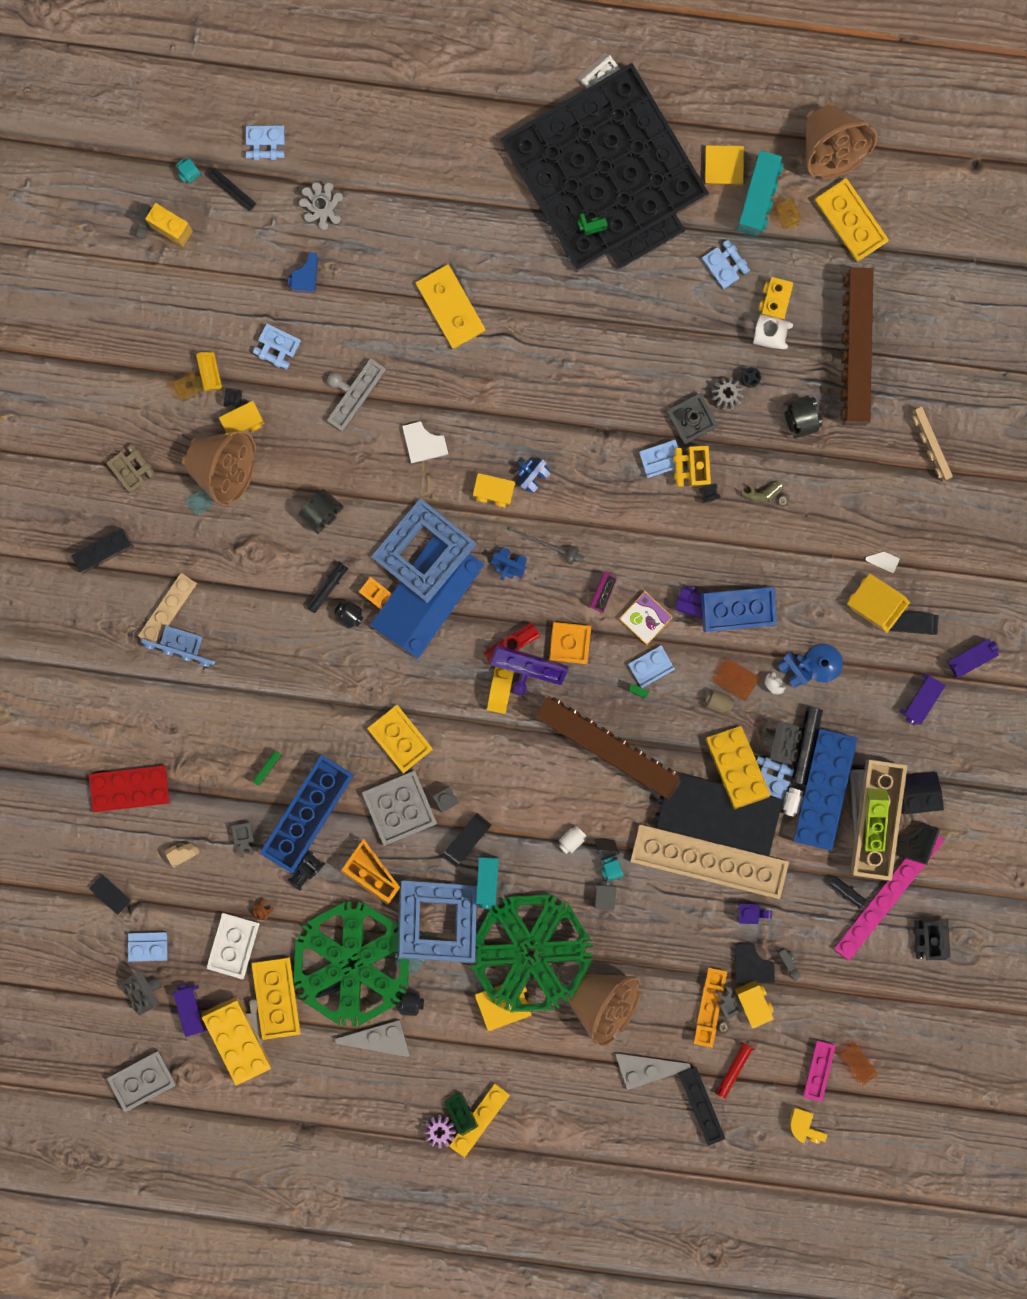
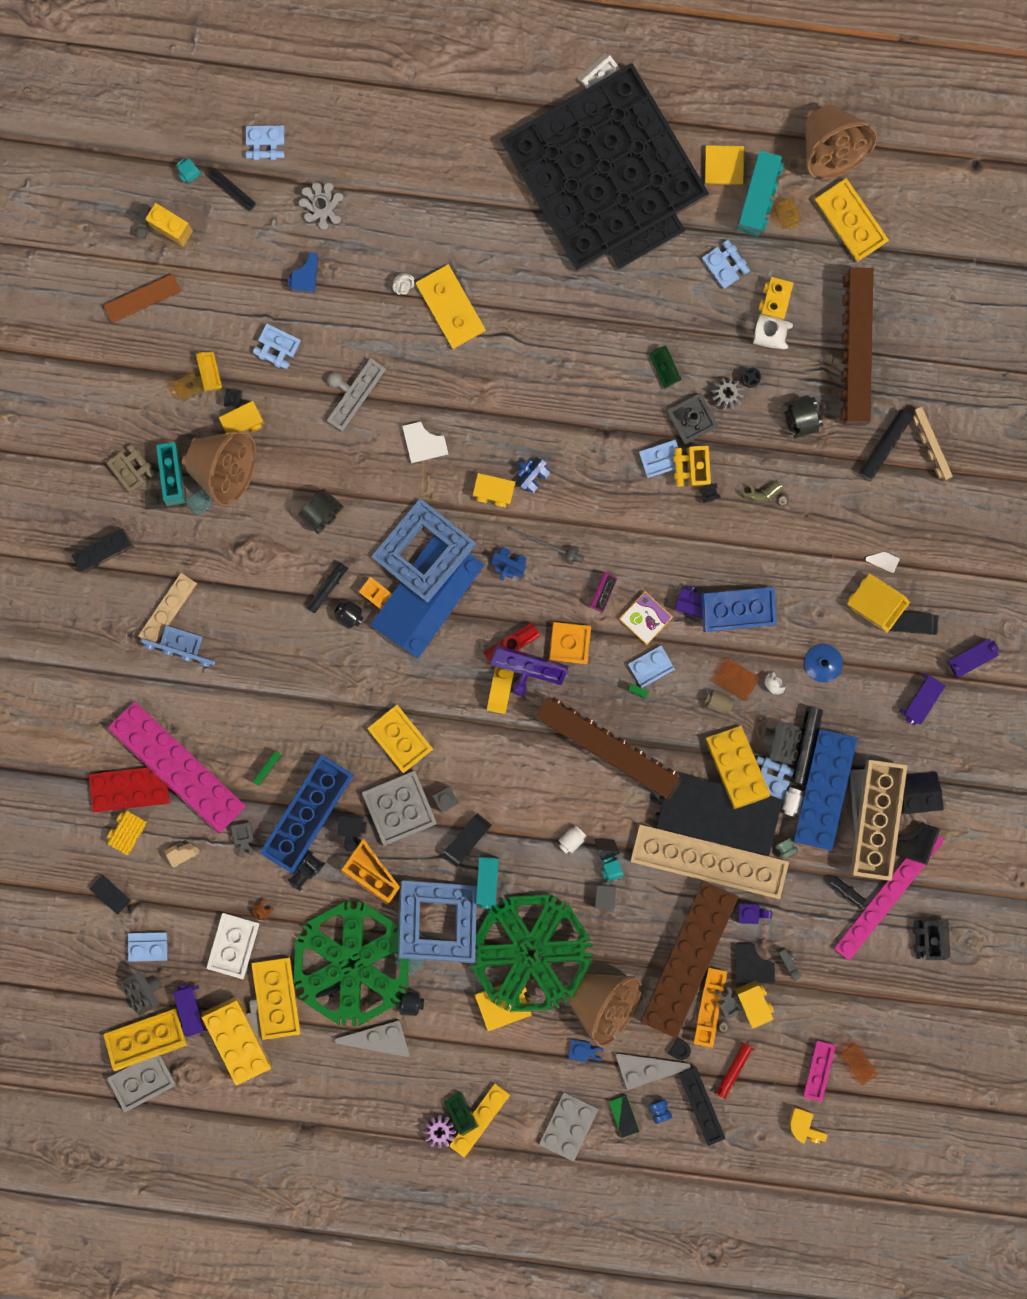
green bracket [577,213,608,236] -> none
blue hips [778,651,812,688] -> none
lime slope [865,789,889,851] -> none
none -> yellow plate [103,1008,187,1071]
none -> dark orange tile [104,274,181,323]
none -> yellow brick [107,810,148,855]
none -> dark pink plate [108,701,246,834]
none -> clear smoke slope [145,488,187,510]
none -> teal brick [156,442,186,506]
none -> black brick [337,815,367,852]
none -> white plate [392,273,414,295]
none -> light grey plate [539,1092,598,1162]
none -> blue plate [568,1039,603,1062]
none -> black tile [609,1095,640,1138]
none -> reddish brown brick [640,880,739,1038]
none -> blue wheel [648,1099,673,1124]
none -> dark green plate [649,345,682,389]
none -> black tile [668,1037,691,1060]
none -> sand green wheel [775,837,799,859]
none -> black brick [858,409,912,482]

